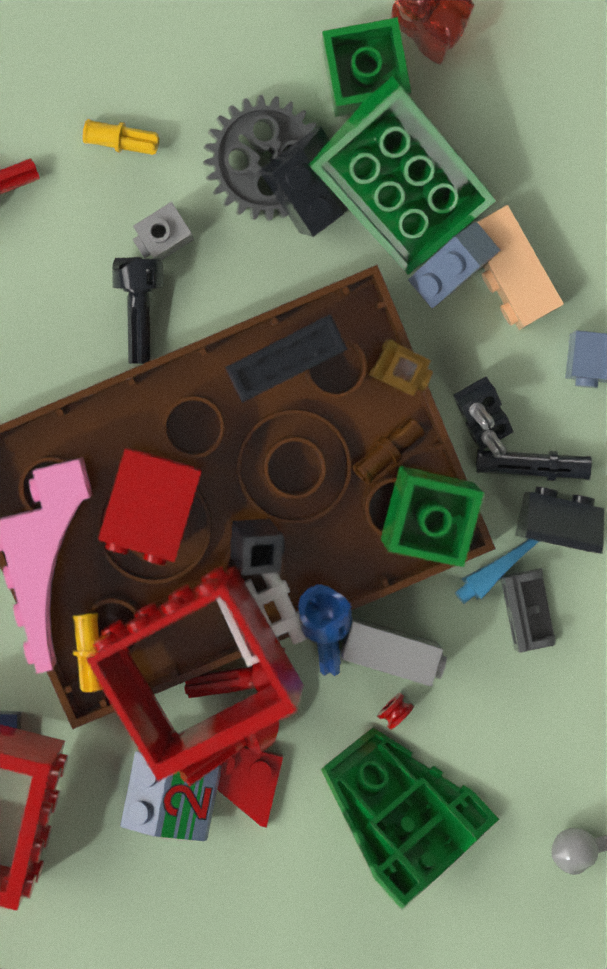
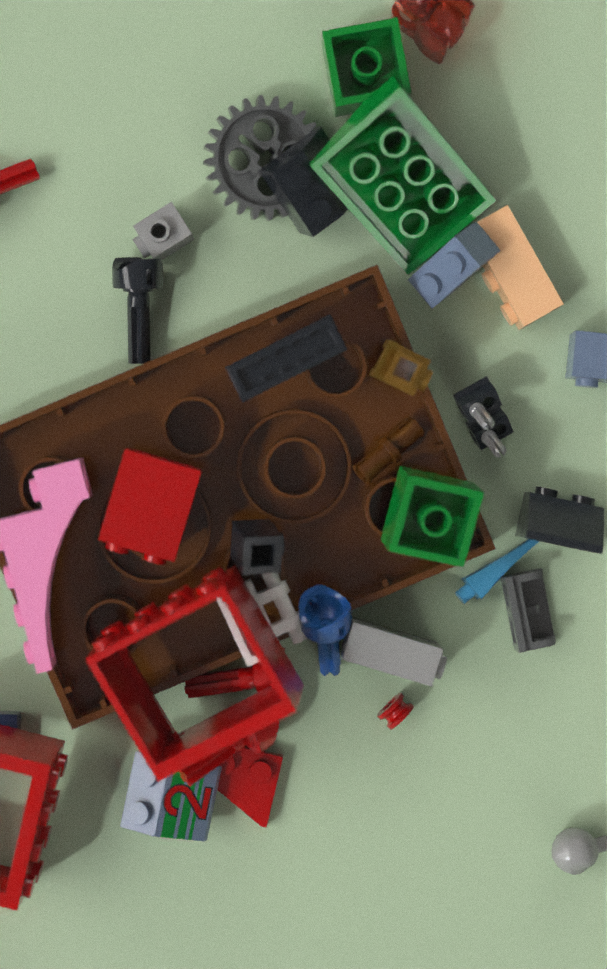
yellow axle [73,613,102,692] -> none
yellow axle [82,119,159,155] -> none
green wedge [321,727,499,910] -> none
black pin [476,449,592,481] -> none

